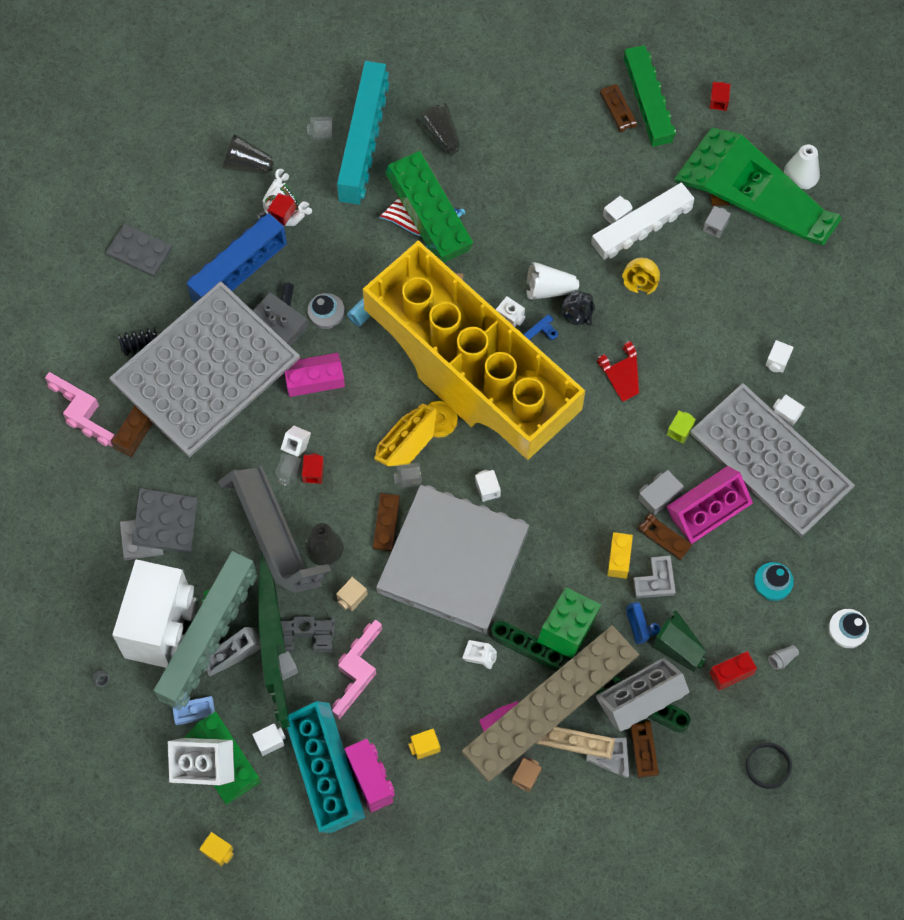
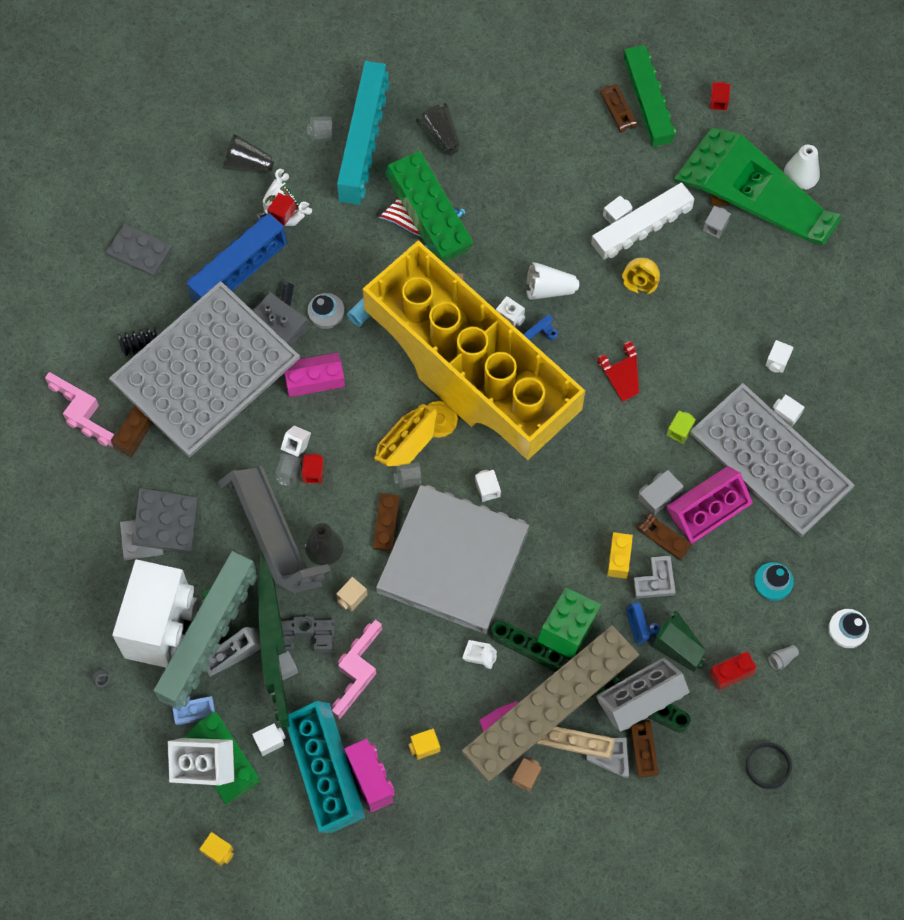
black animal [562,291,595,326] -> none

